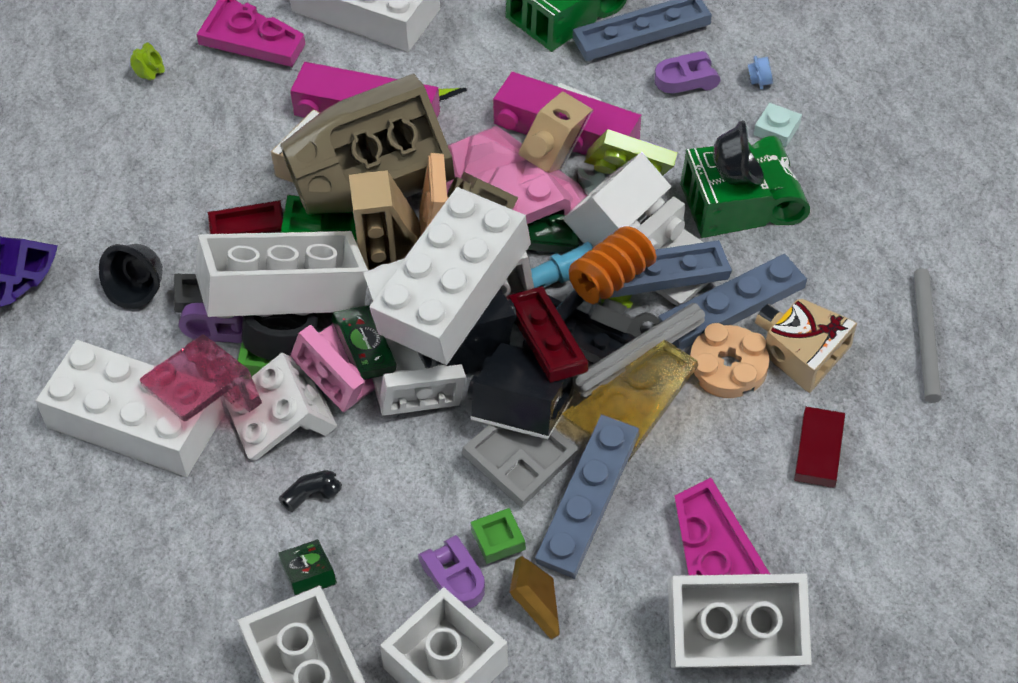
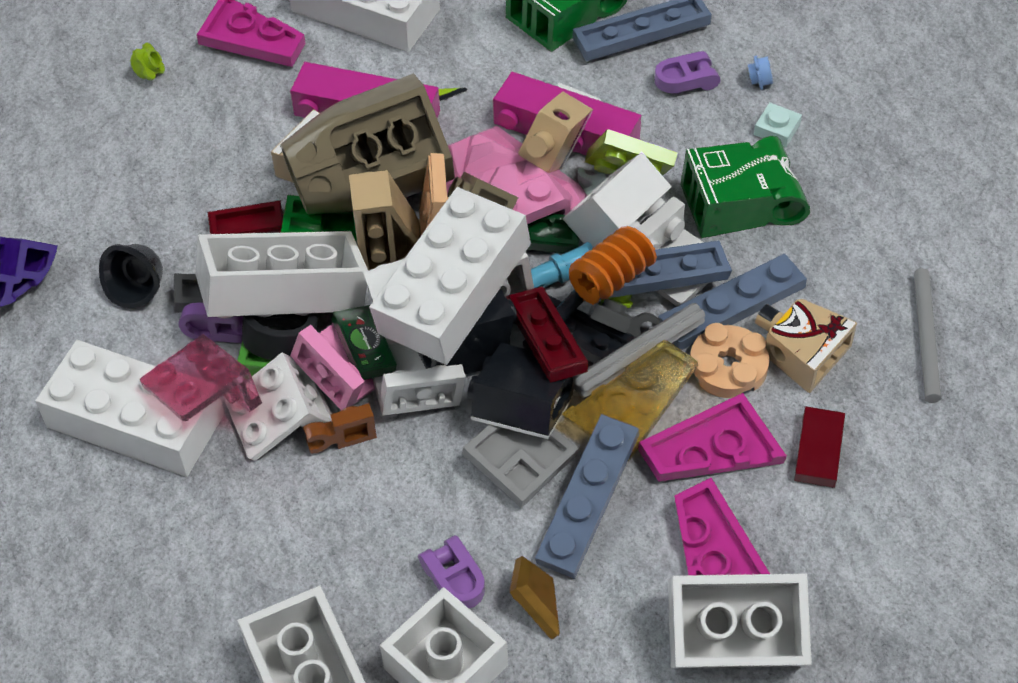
dark green tile [278,539,337,596] -> none
black arm [279,469,342,512] -> none
bright green plate [470,508,526,564] -> none
black helmet [713,120,764,185] -> none
none -> dark orange plate [303,403,377,454]
none -> dark pink wing [638,393,787,482]

